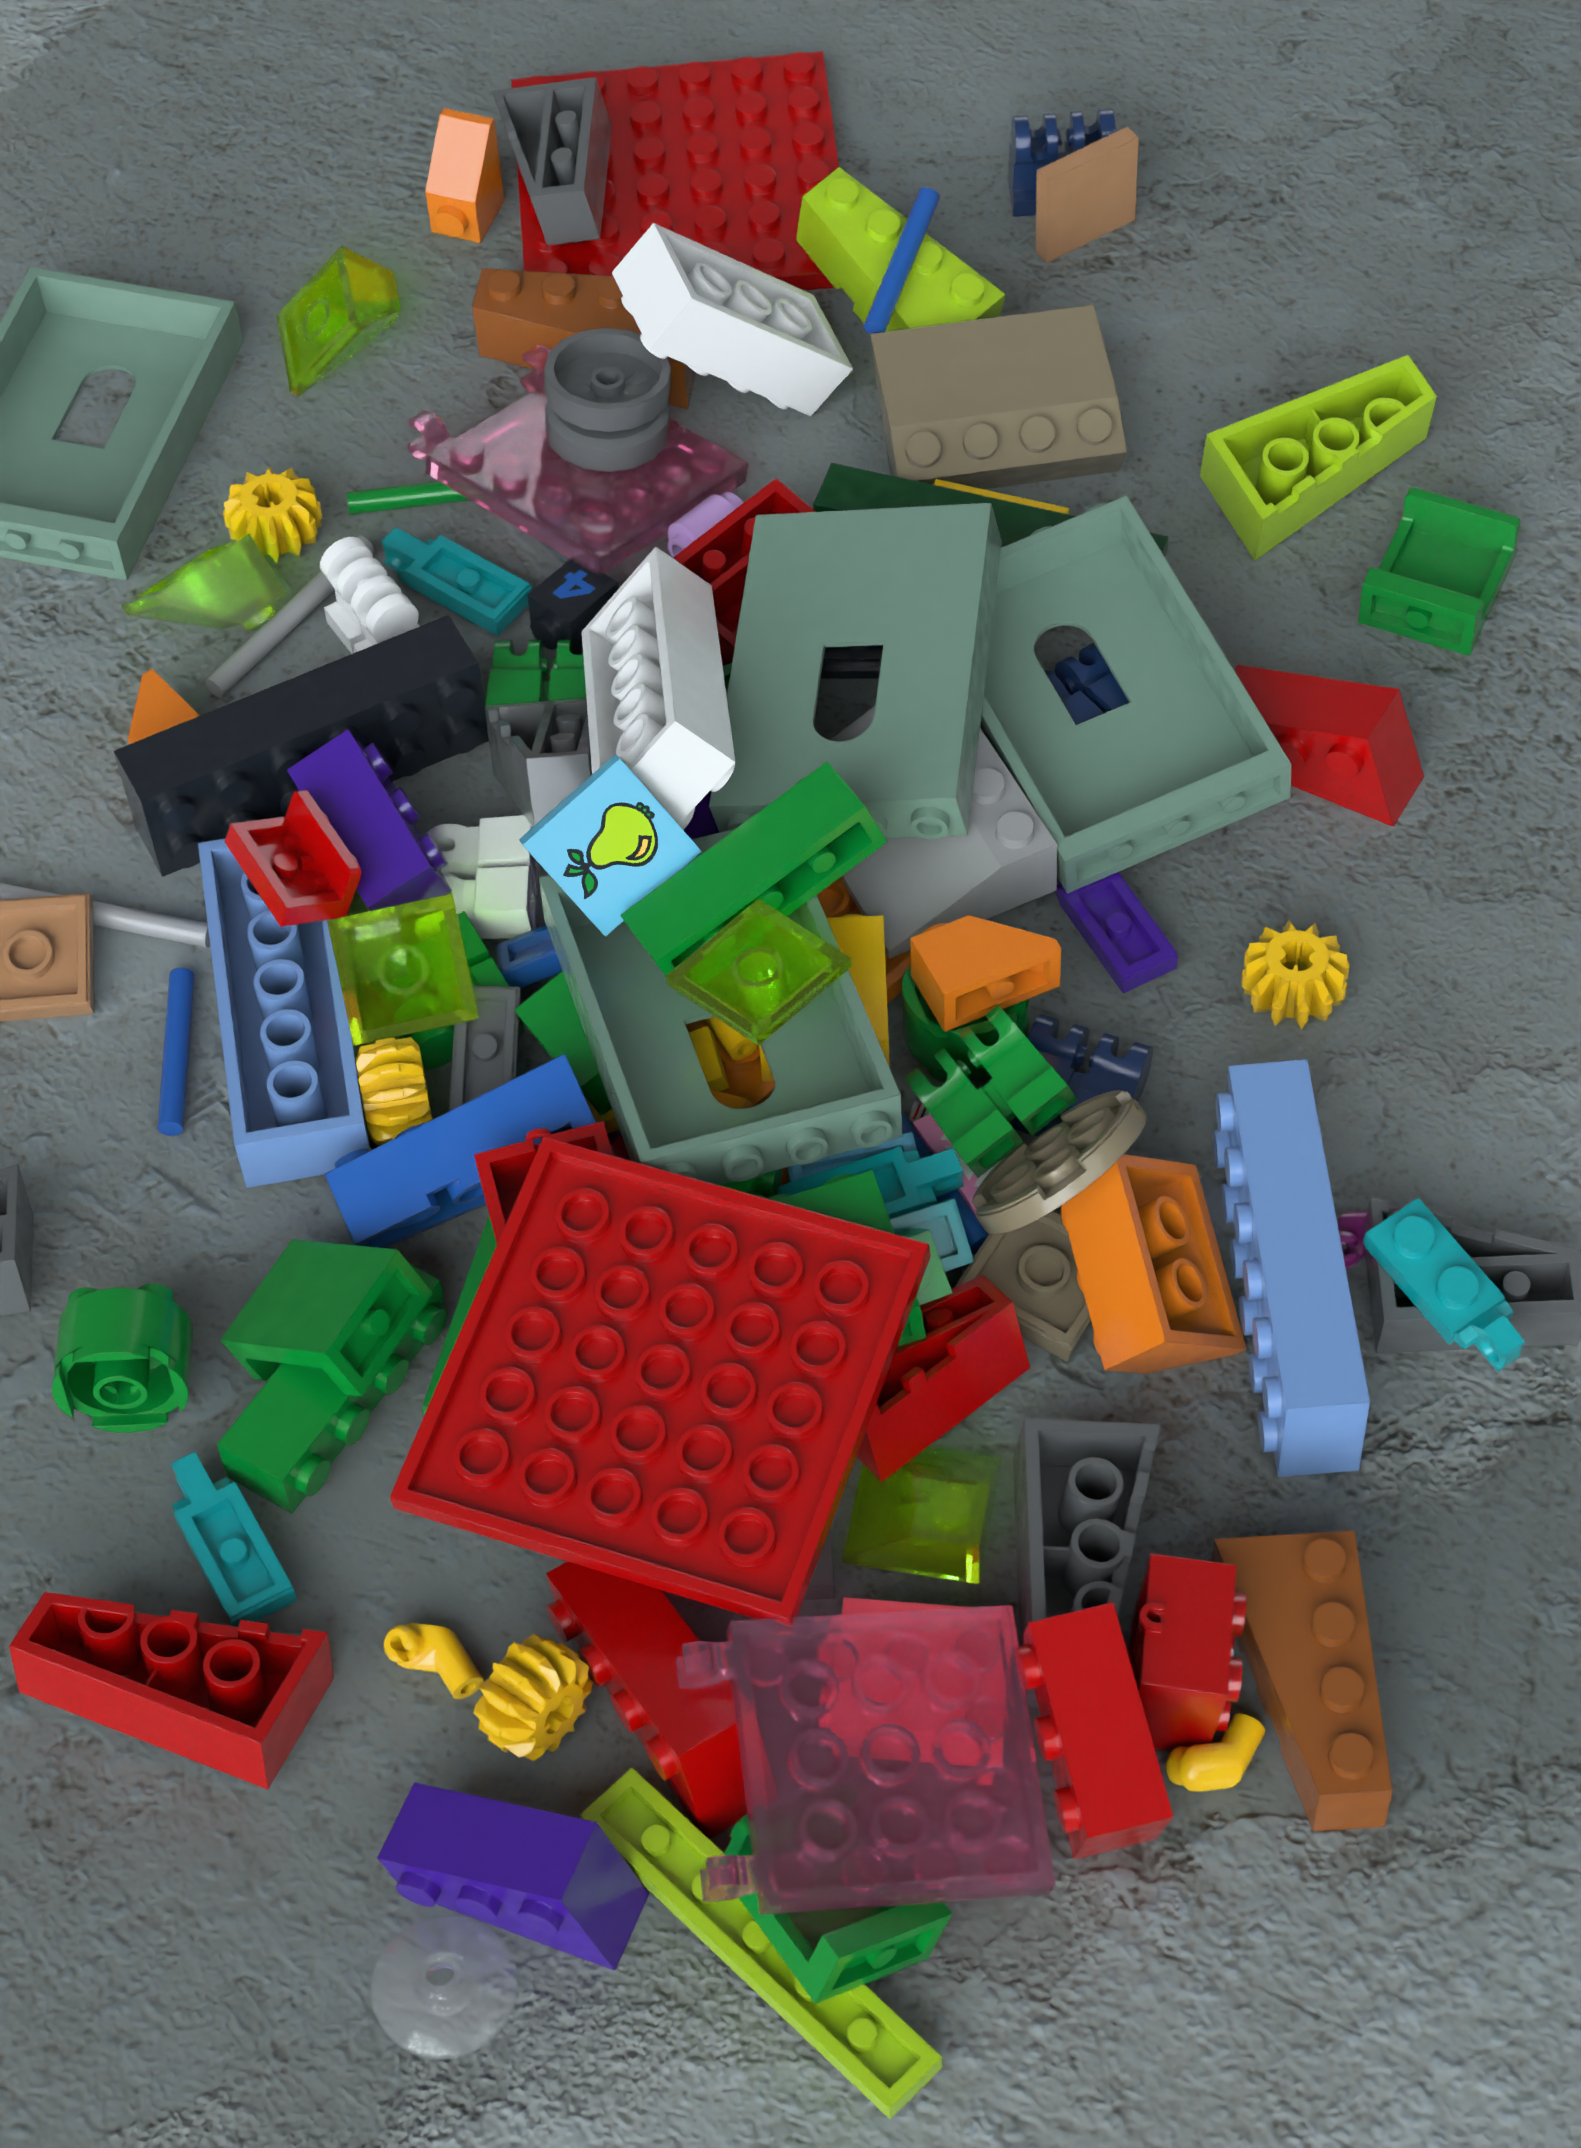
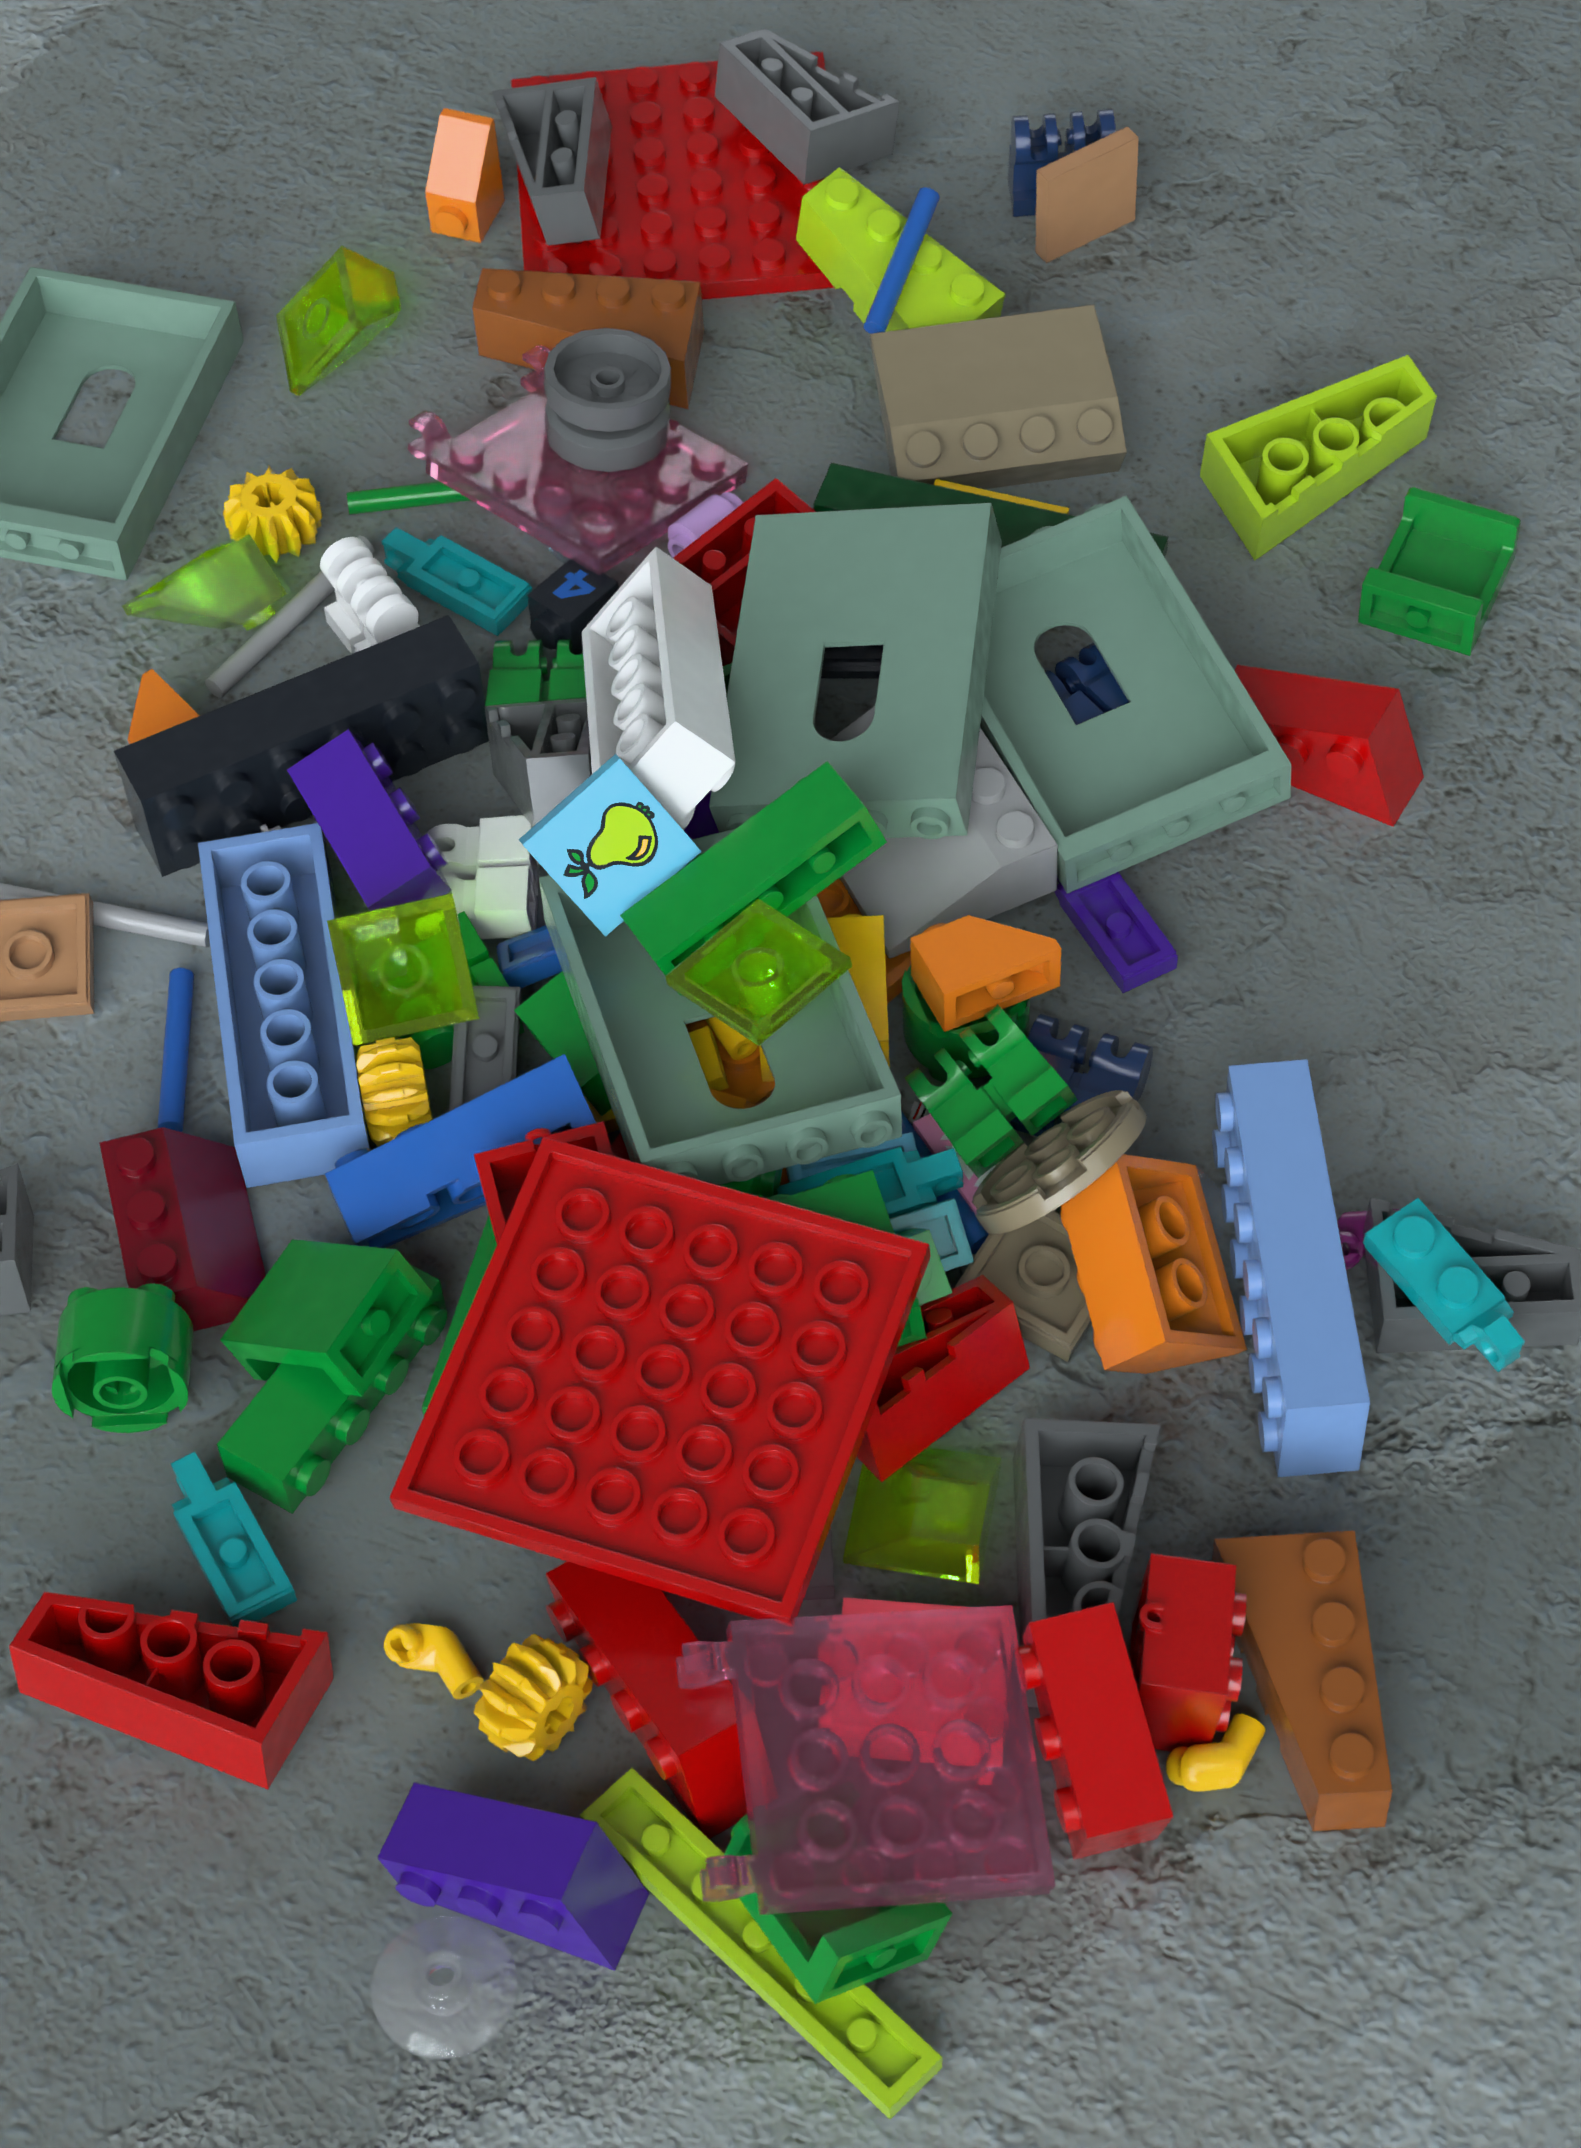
red bracket [225,790,362,927] -> none
white brick [612,223,853,416] -> none
yellow gear [1241,920,1350,1030] -> none
none -> dark red slope [99,1127,266,1332]
none -> dark grey wedge [715,28,900,185]

